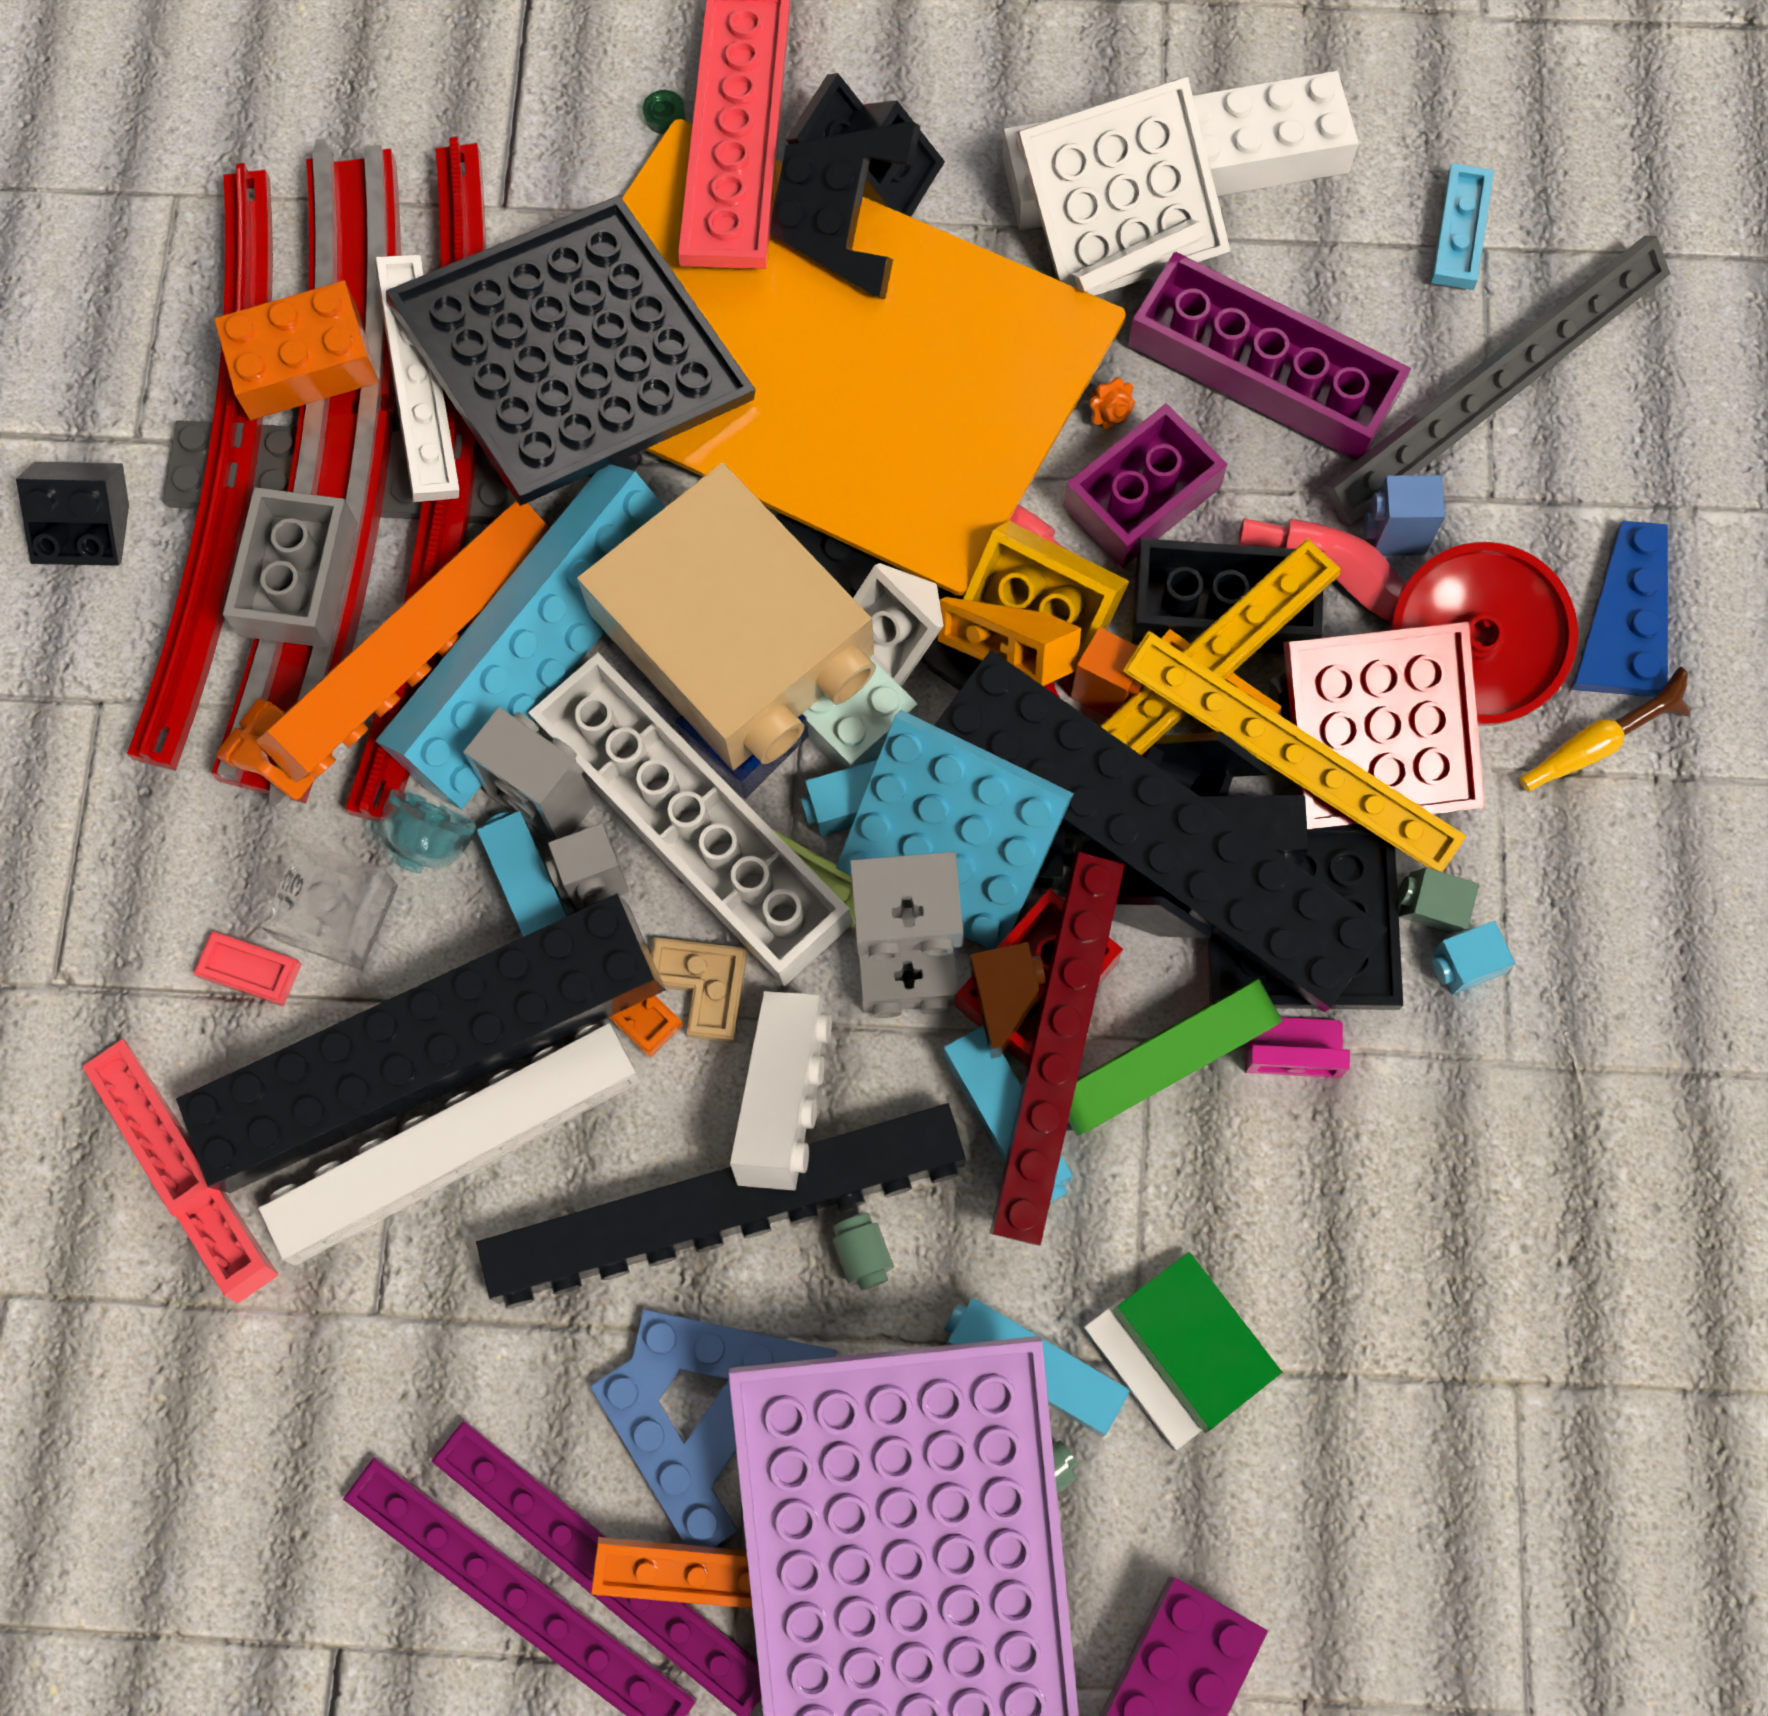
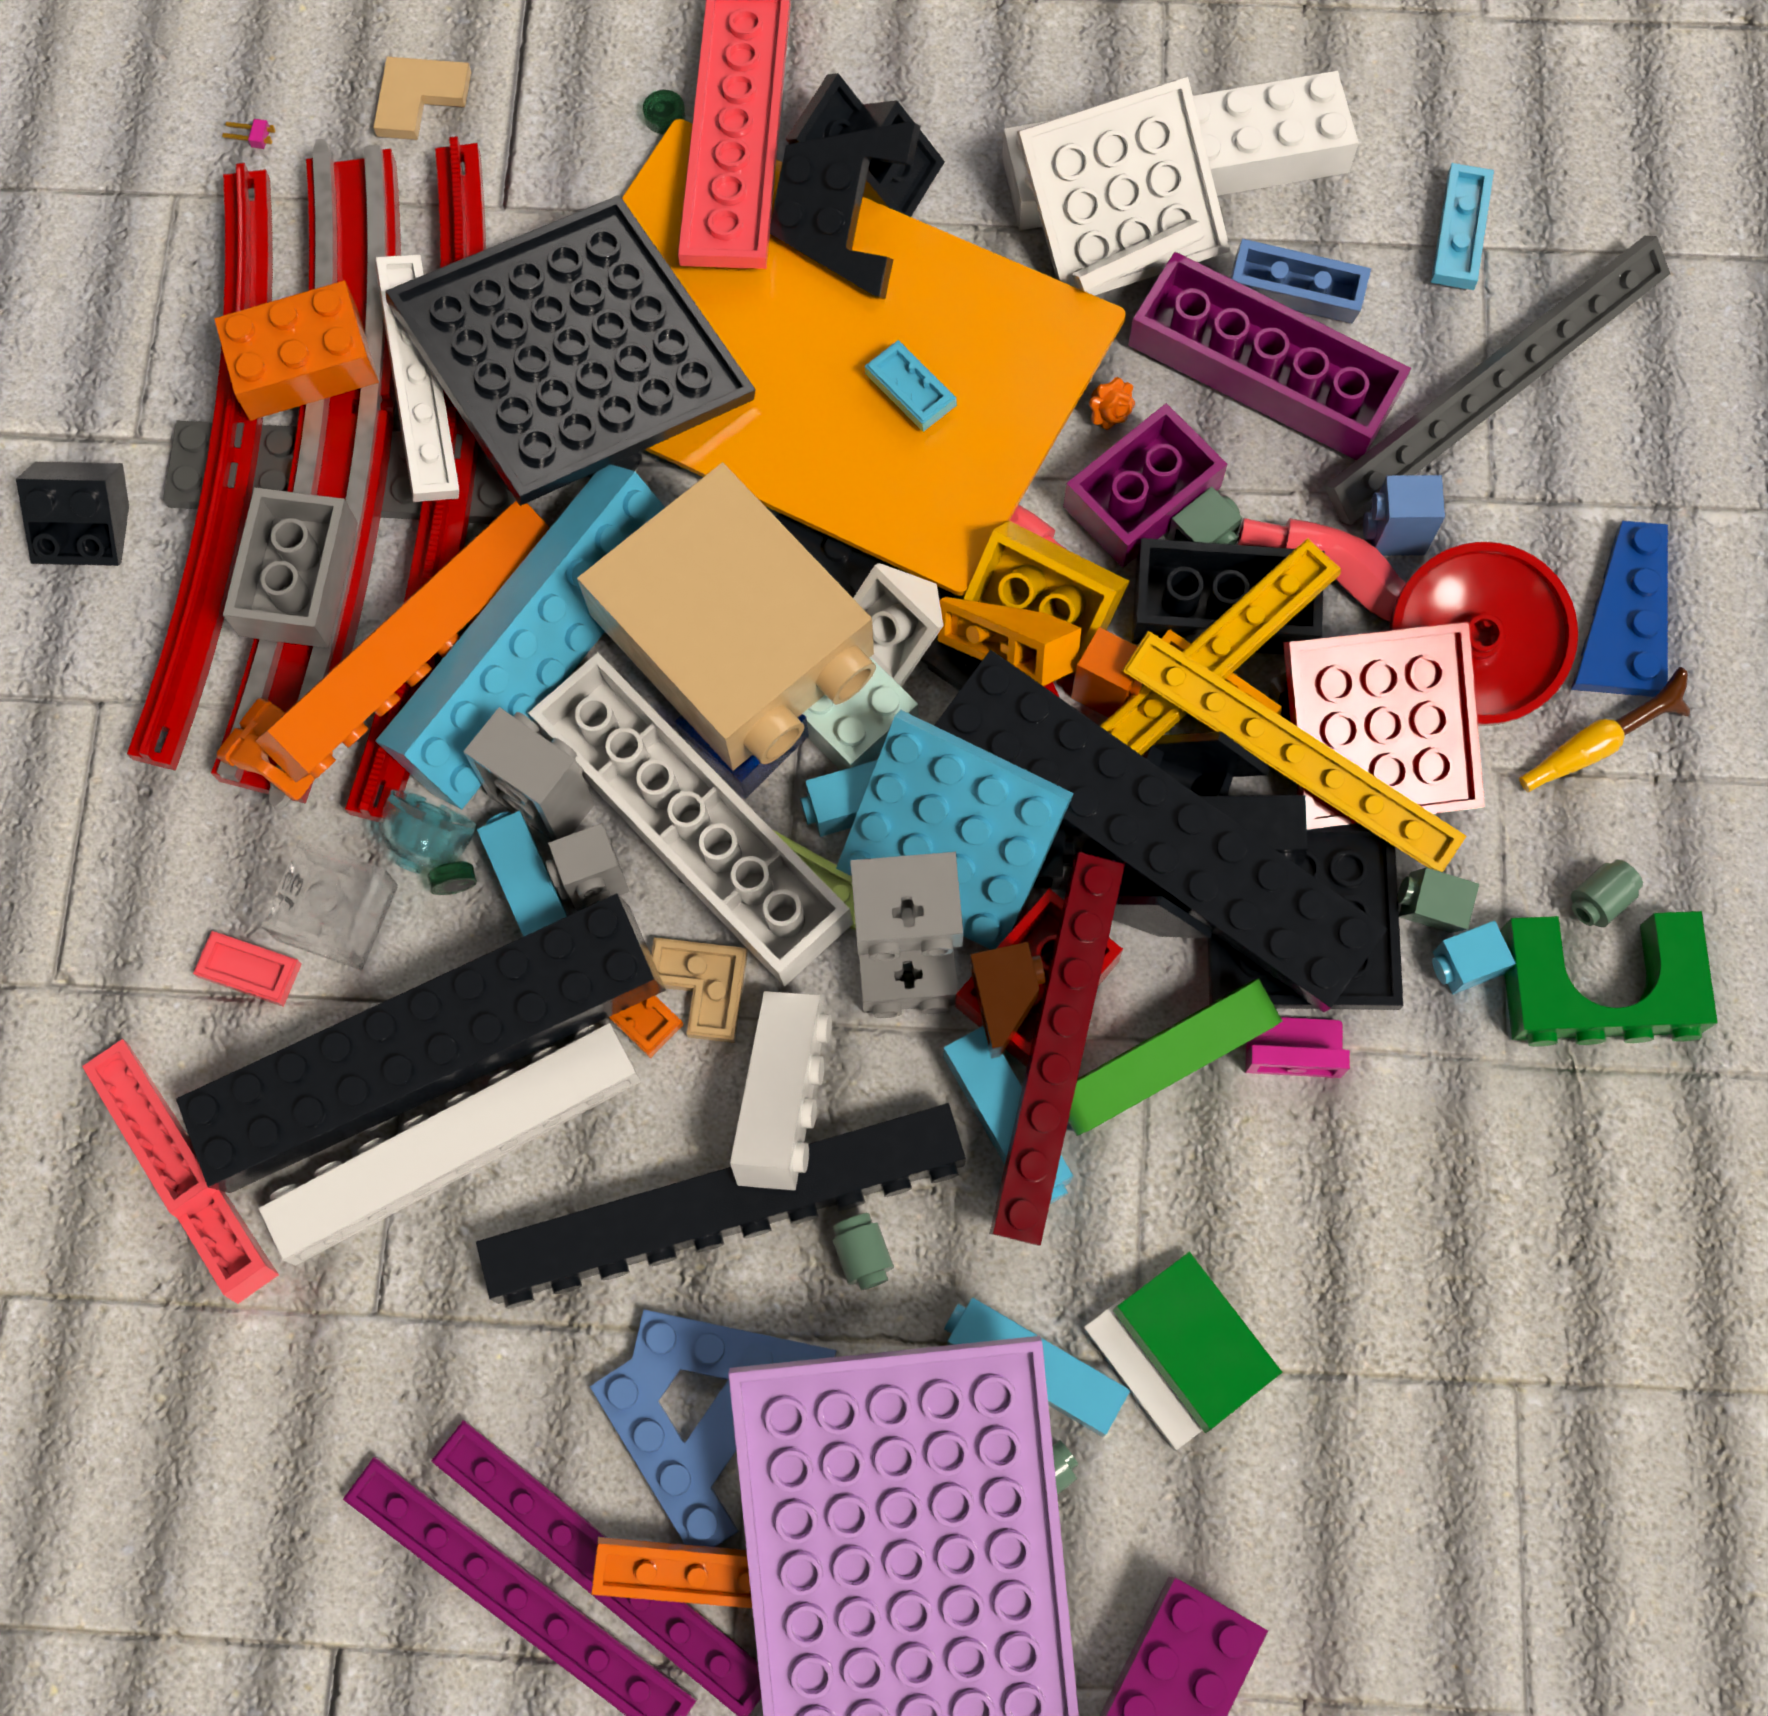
none -> piece [222,119,275,149]
none -> tan tile [373,56,471,140]
none -> clear green tile [427,861,477,895]
none -> medium azure plate [864,340,957,432]
none -> sand green brick [1167,487,1243,545]
none -> medium blue brick [1230,239,1371,324]
none -> green arch [1500,911,1718,1047]
none -> sand green brick [1571,859,1643,927]

